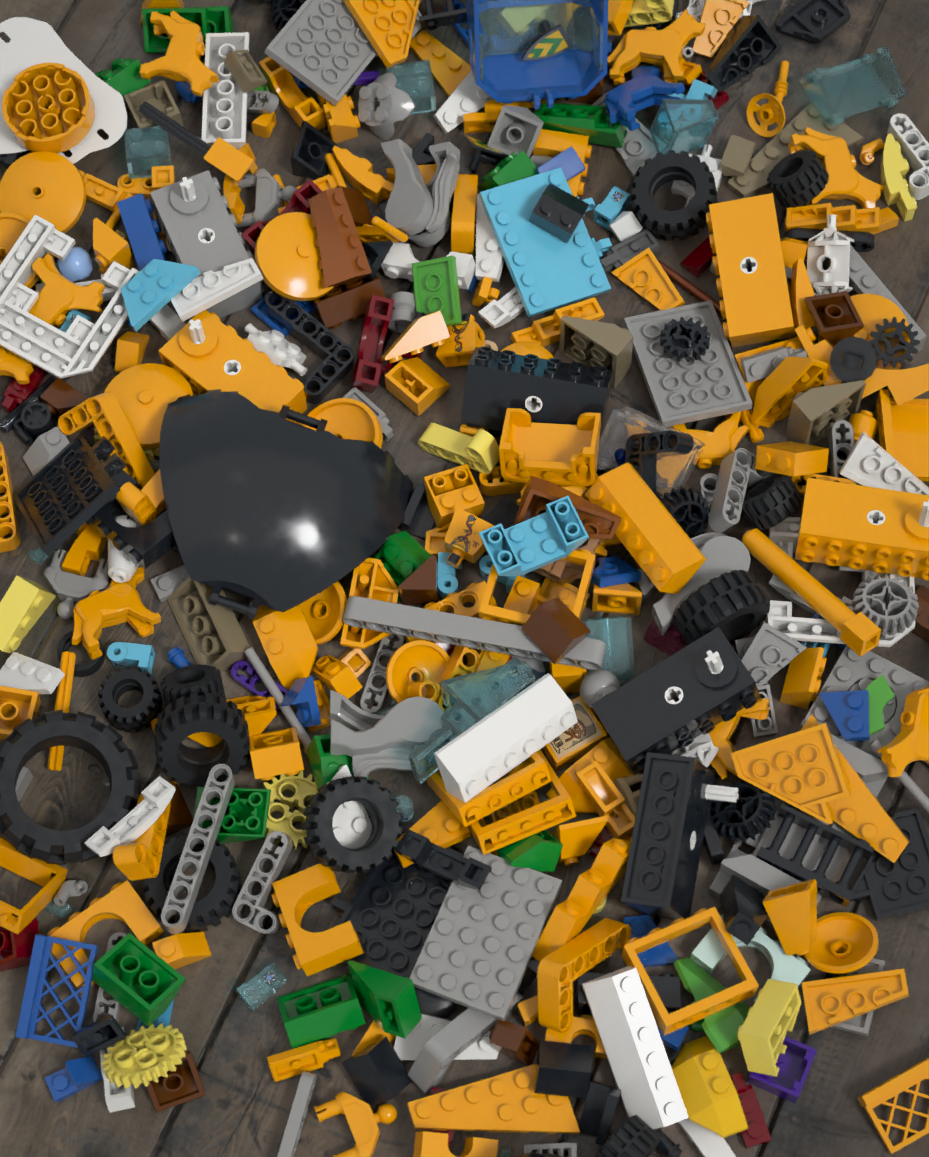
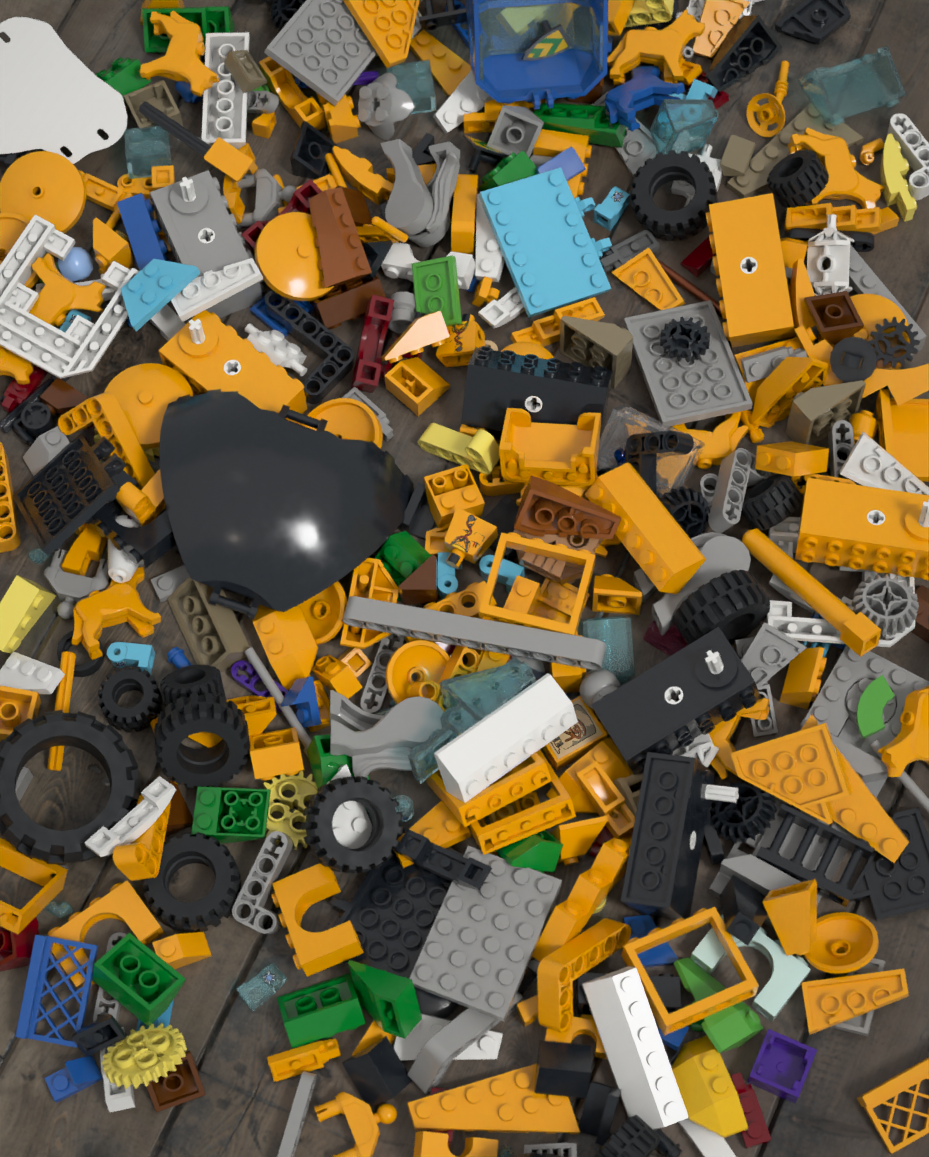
light orange brick [2,63,95,153] -> none
light grey arm [53,880,88,906] -> none
light orange slope [115,331,149,373] -> none
light grey beam [161,764,235,934] -> none
medium azure slope [479,496,589,576] -> none
reddish brown slope [489,1020,539,1066] -> none
reddish brown slope [521,597,591,665] -> none
black slope [529,183,589,243] -> none
blue tile [591,555,641,588] -> none
white slope [609,211,643,242] -> none
light yellow wedge [737,979,801,1077] -> none
blue wing [820,690,870,741] -> none

